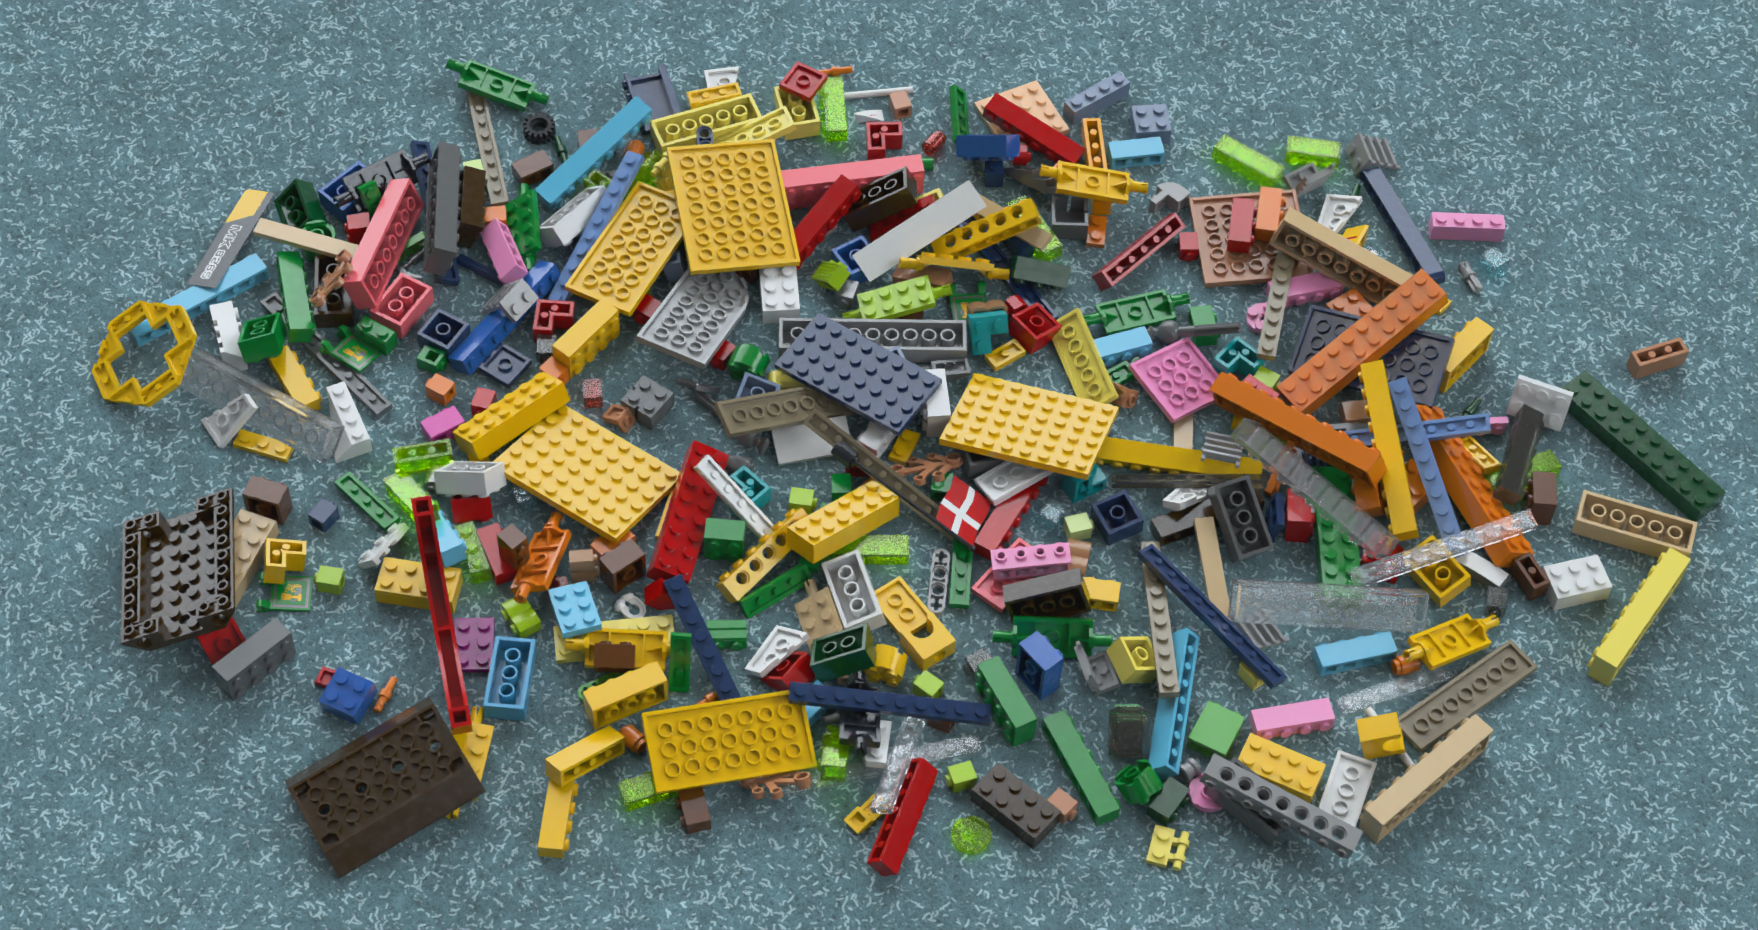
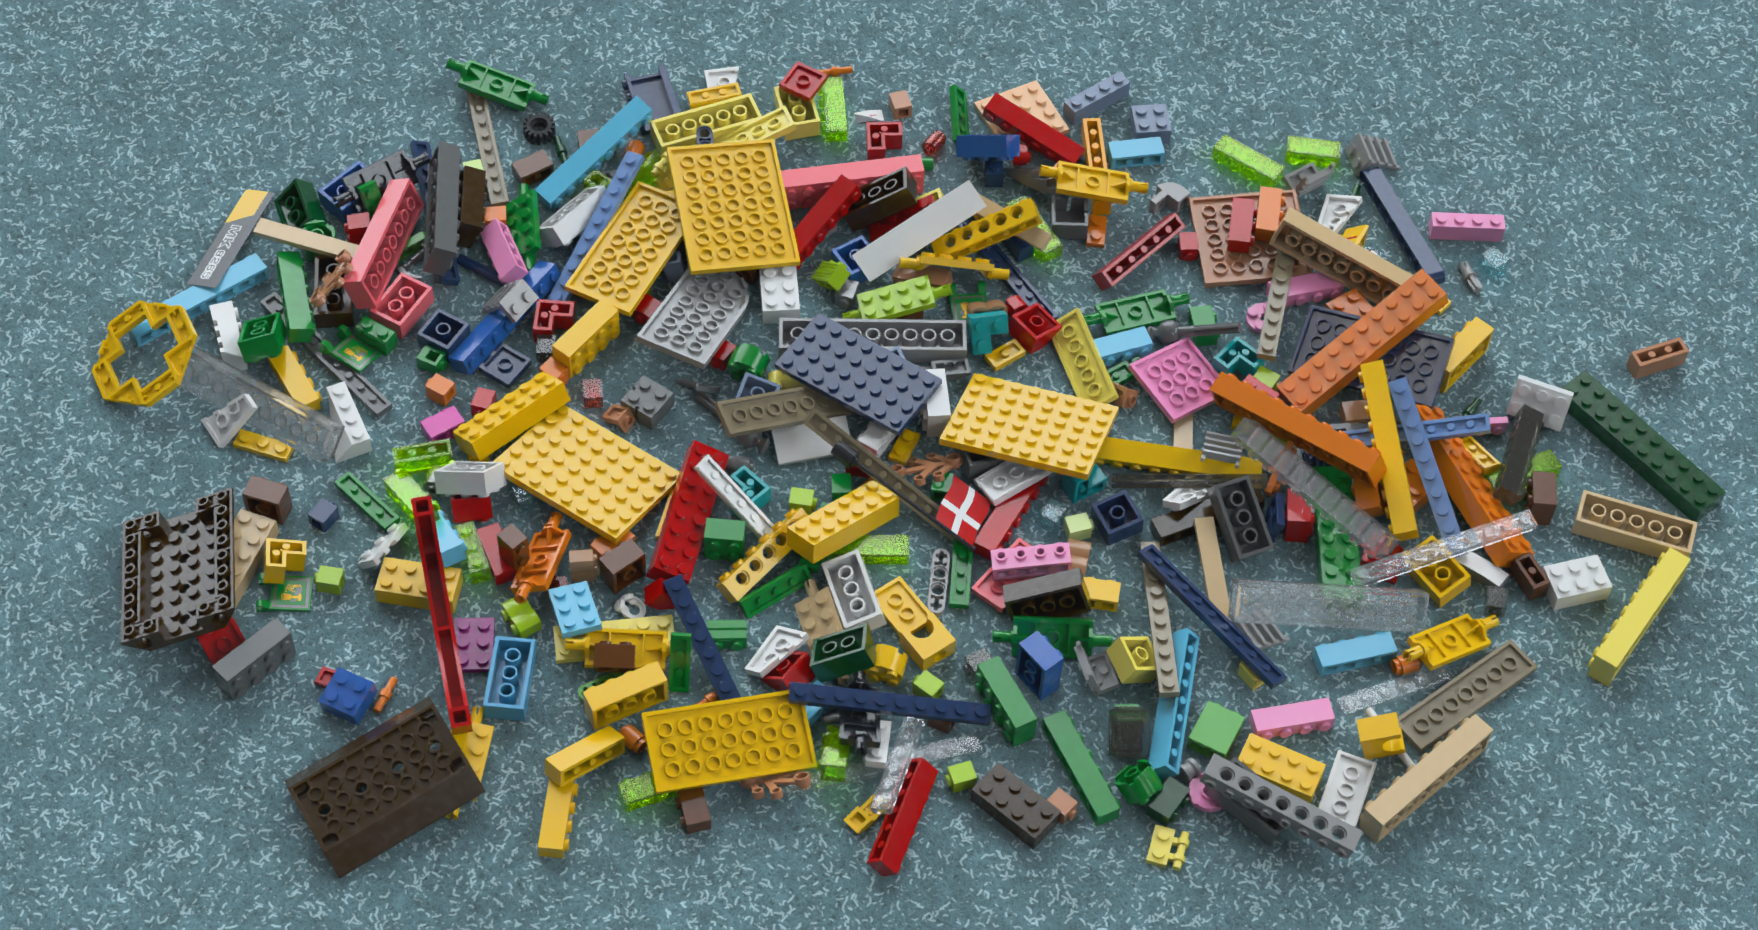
white bar [843,86,913,100] -> none
clear neon green tile [951,815,992,855] -> none
slope [1010,256,1071,291] -> none

